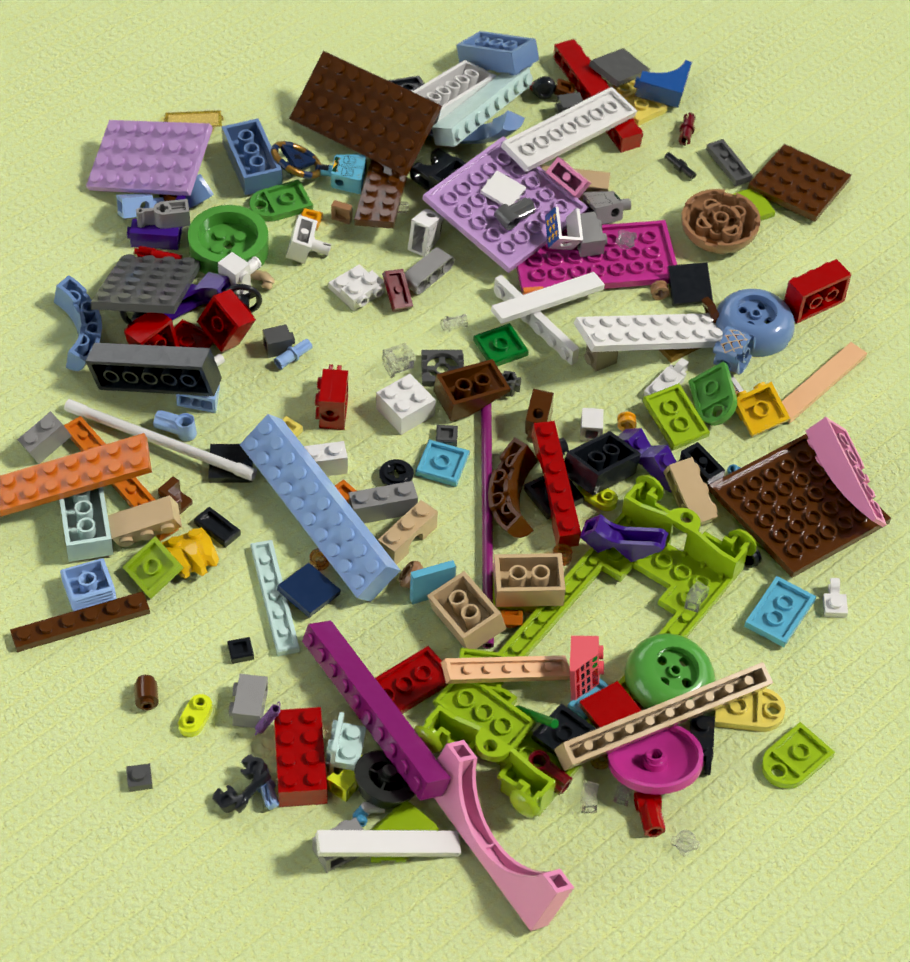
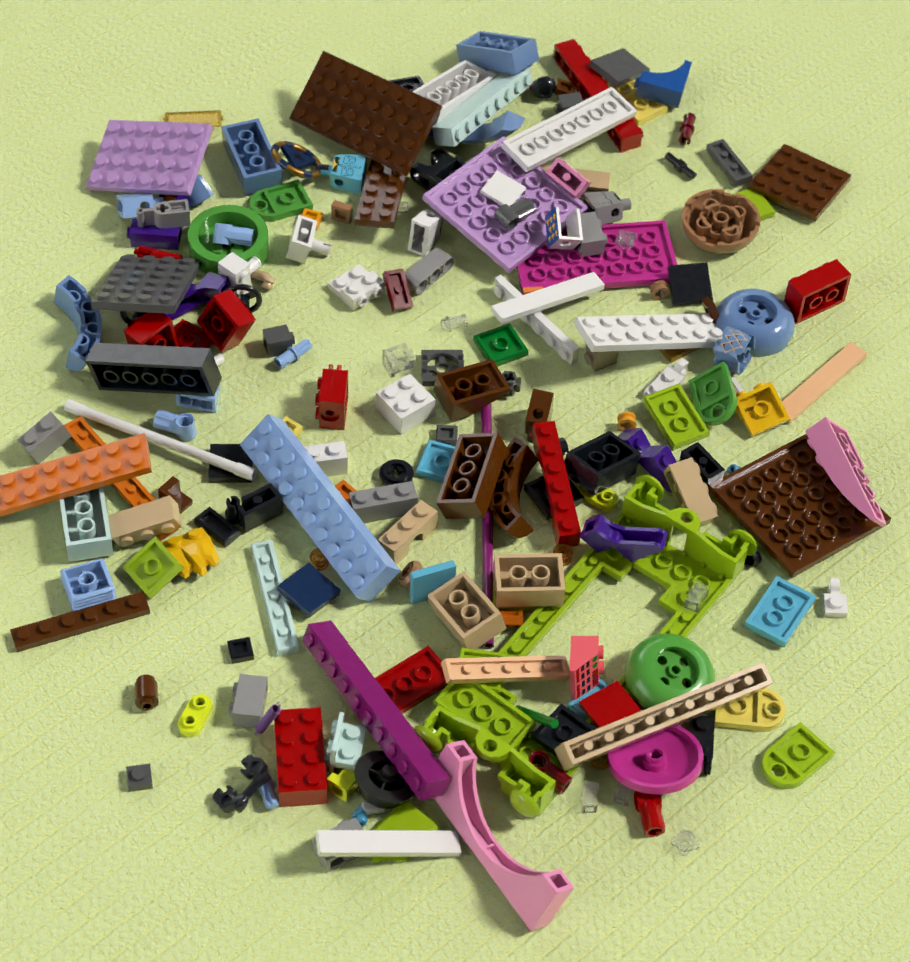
white brick [580,408,604,441] -> none
none -> light blue piece [213,223,254,246]
none -> black hinge [225,483,283,532]
none -> reddish brown brick [436,433,508,519]

